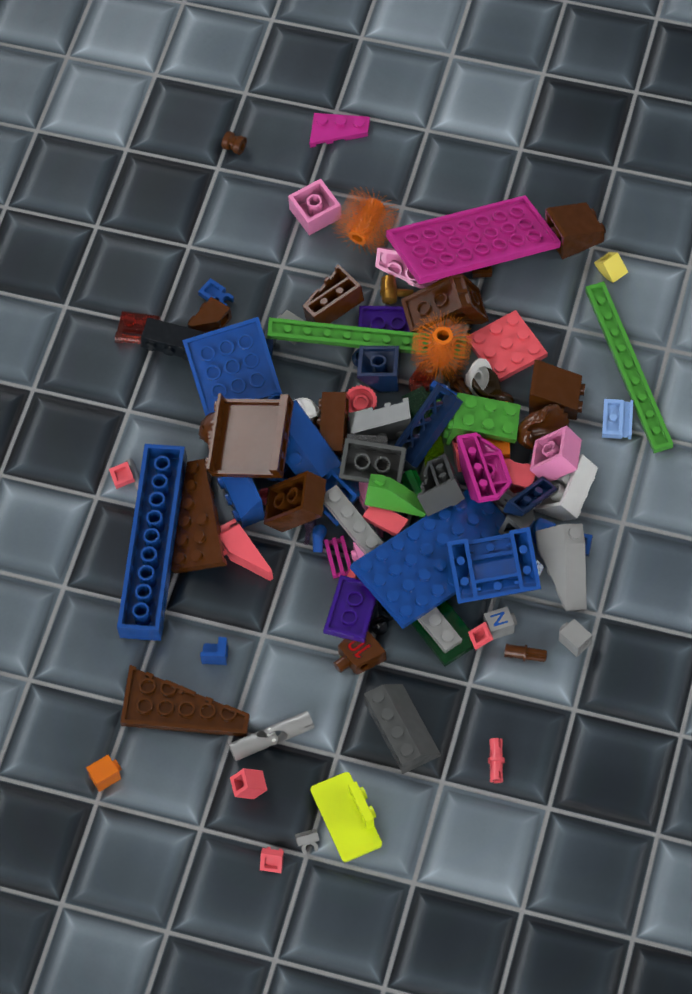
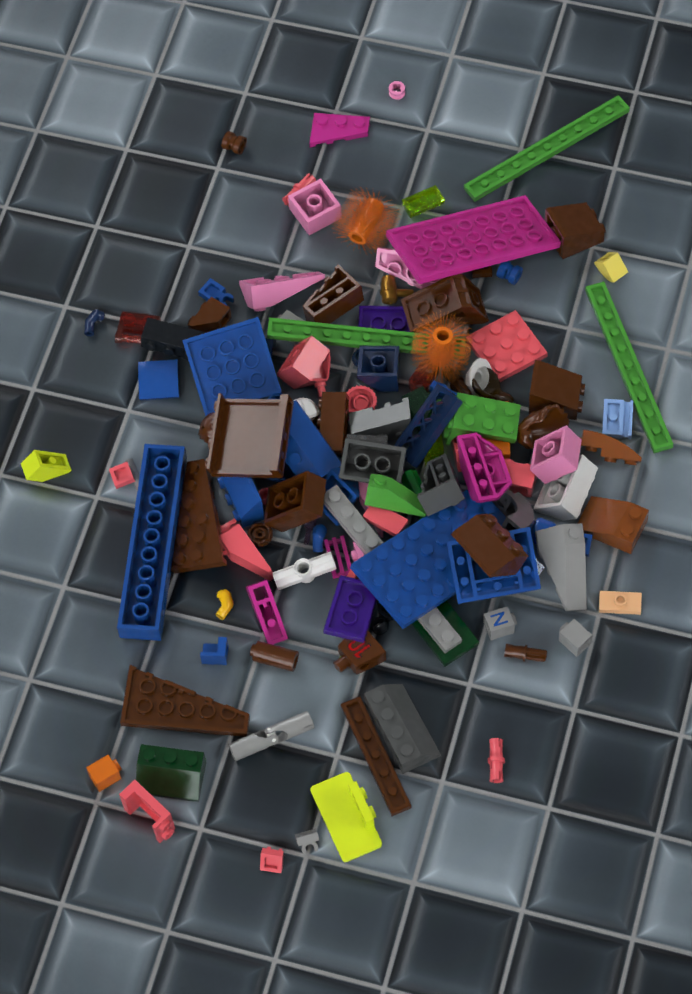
coral brick [230,768,267,799] -> none
coral slope [468,622,493,650] -> none
dark blue slope [503,476,558,517] -> none
none -> neon yellow slope [21,450,72,482]
none -> dark blue arm [84,309,105,336]
none -> coral panel [119,780,175,843]
none -> dark green slope [136,744,206,802]
none -> blue slope [138,359,180,400]
none -> yellow arm [215,589,234,620]
none -> bright pink wedge [239,272,325,312]
none -> dark pink slope [246,580,288,645]
none -> reddish brown plate [248,523,273,547]
none -> reddish brown brick [250,641,299,672]
none -> white piece [272,551,337,590]
none -> coral piece [276,336,331,398]
none -> coral pin [282,173,316,207]
none -> reddish brown tile [341,696,412,816]
none -> bright pink bush [389,81,405,100]
none -> clear neon green plate [402,185,445,218]
none -> reddish brown slope [451,514,528,577]
none -> bright green plate [464,95,630,202]
none -> blue wheel [496,261,523,285]
none -> dark orange slope [577,496,649,554]
none -> dark orange slope [579,430,642,465]
none -> light nougat plate [599,591,642,615]

